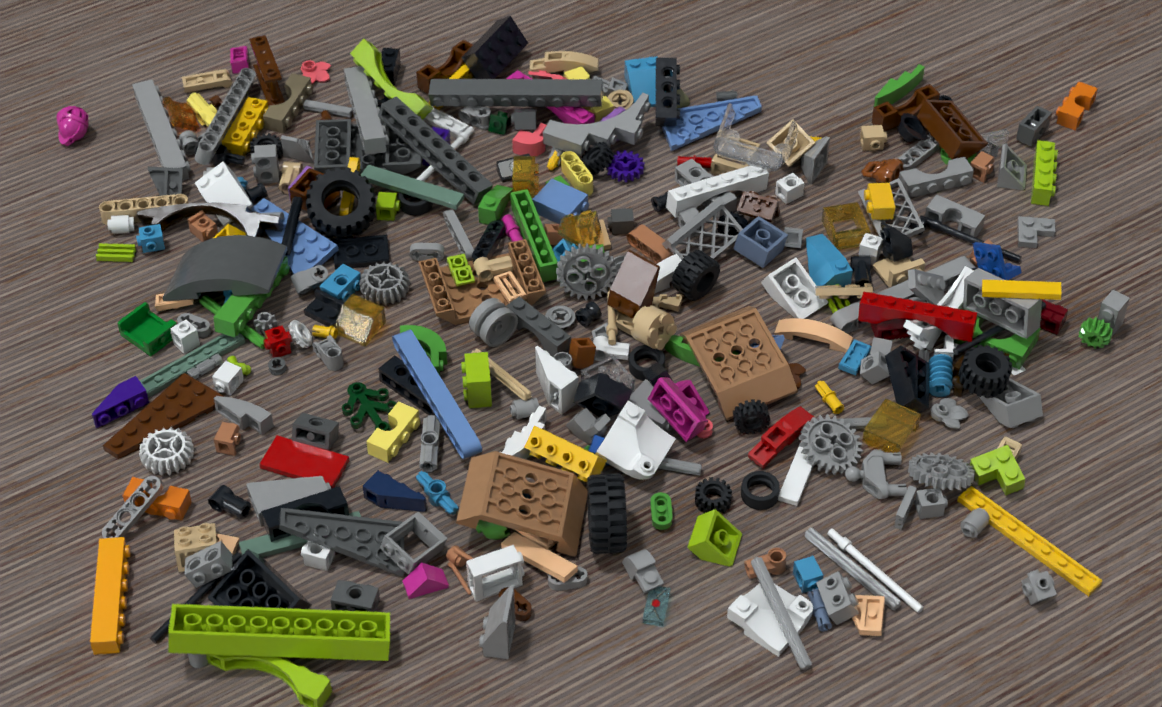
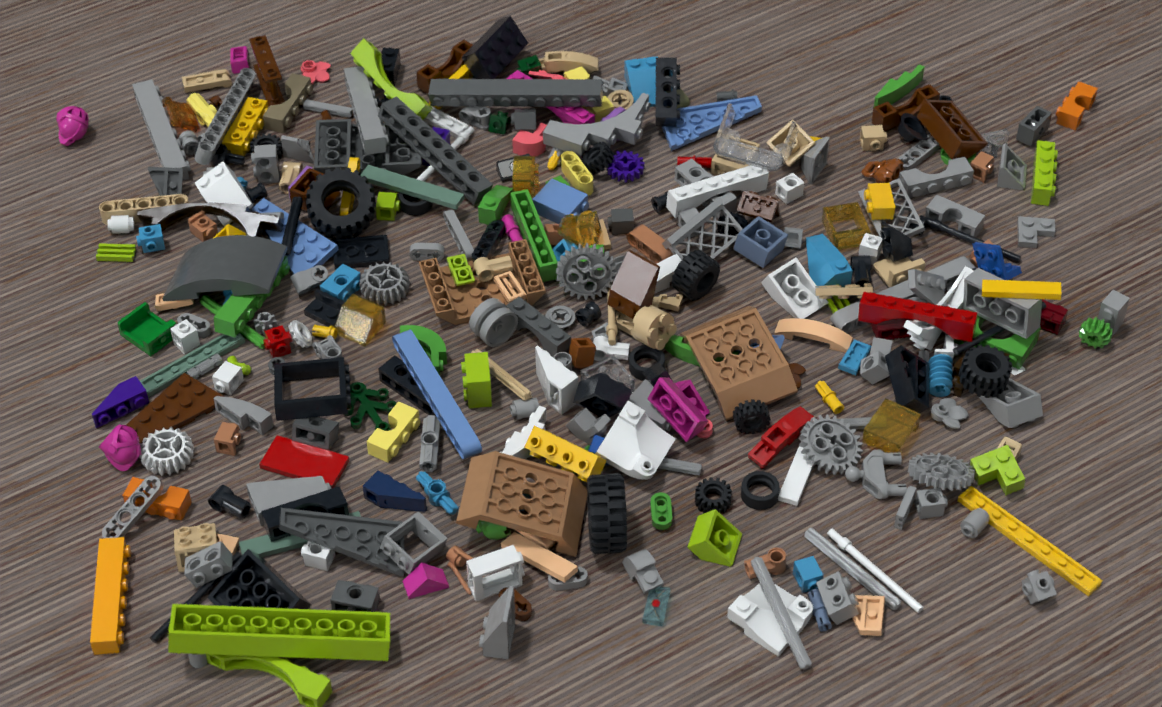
none -> dark pink helmet [99,424,141,471]
none -> black window [274,357,351,421]
none -> dark green bracket [516,55,542,75]

